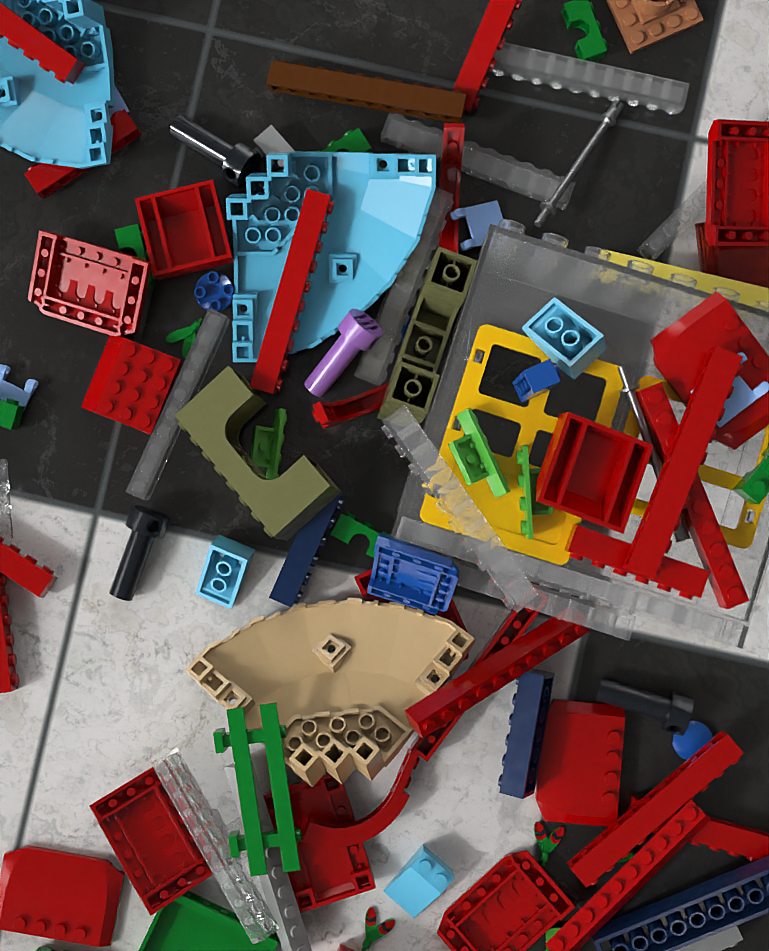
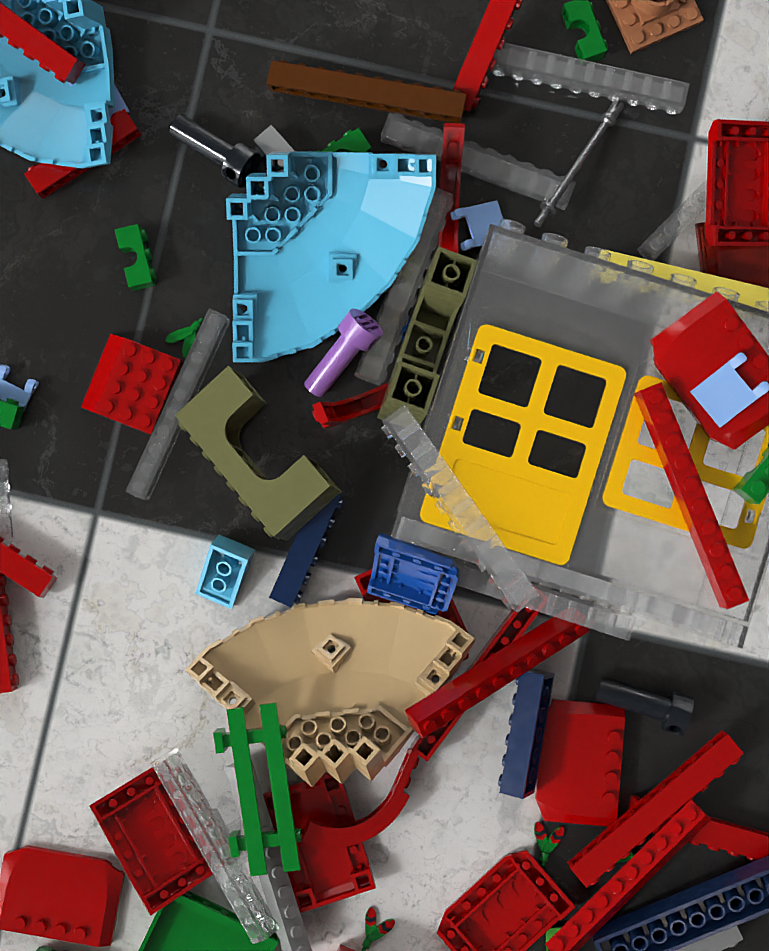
slope [28,230,152,336] -> none
black piece [109,505,171,601] -> none
red slope [135,179,234,281] -> none
blue dish [194,271,234,312] -> none
red brick [250,189,335,394] -> none
bright green bracket [250,408,287,480] -> none
green arch [330,512,393,558] -> none
medium azure slope [383,844,455,918] -> none
bright green bracket [448,408,510,498] -> none
blue brick [512,359,561,403] -> none
bright green bracket [517,445,553,539] -> none
medium azure slope [522,297,607,380] -> none
red slope [536,412,654,534] -> none
red brick [564,525,710,600] -> none
flat silver bar [617,365,691,542] -> none
red brick [623,346,743,579] -> none
blue dish [672,721,713,760] -> none

